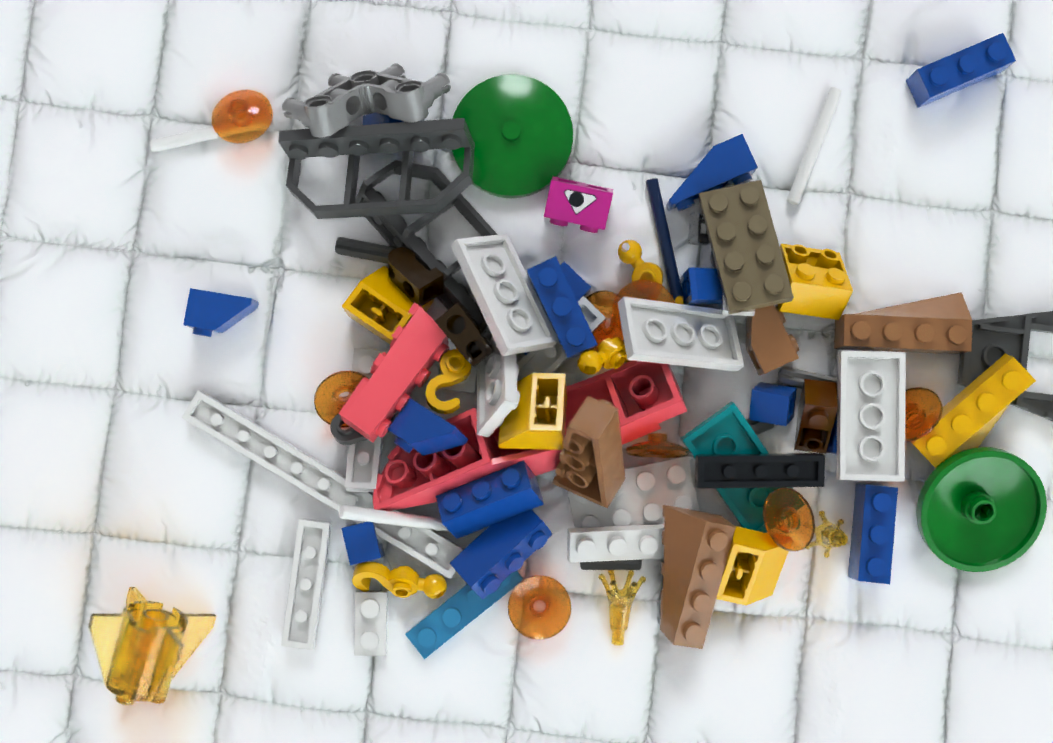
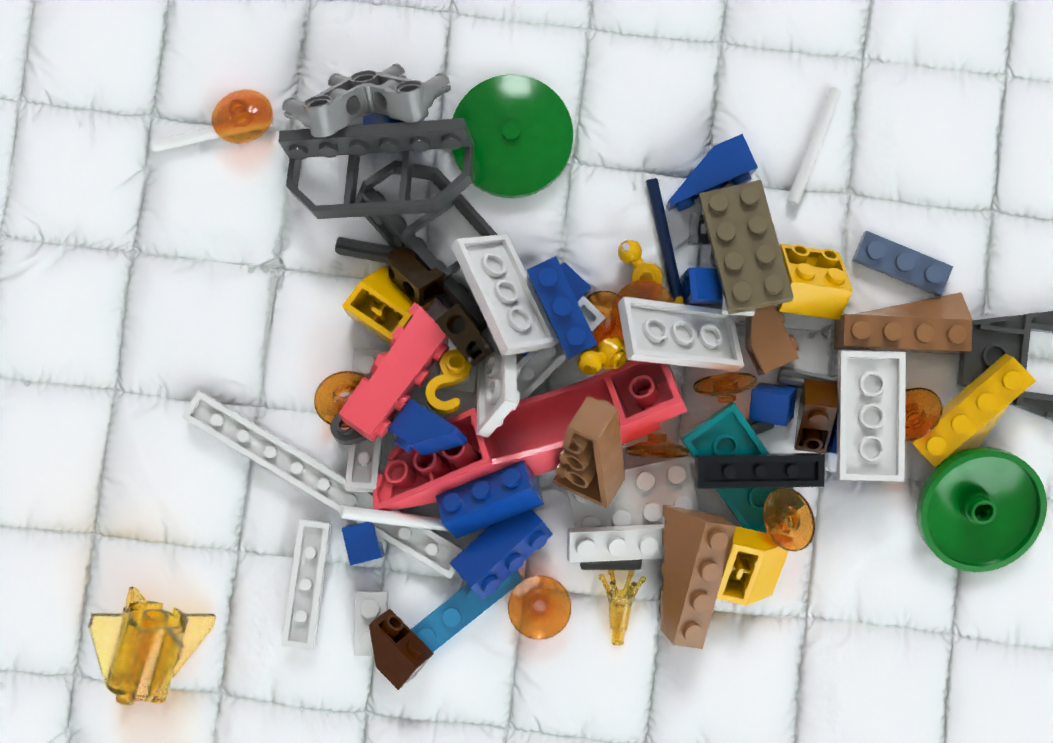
blue slope [183,288,259,337] -> none
yellow piece [352,561,447,599] -> none
yellow slope [498,373,567,450] -> none
dark pink brick [544,176,613,233] -> none
clear yellow piece [802,511,848,558] -> none
blue brick [848,483,898,584] -> none
blue brick [906,33,1016,108] -> none
none -> reddish brown slope [369,609,434,691]
none -> clear orange dish [693,372,757,403]
none -> sand blue plate [852,231,953,296]

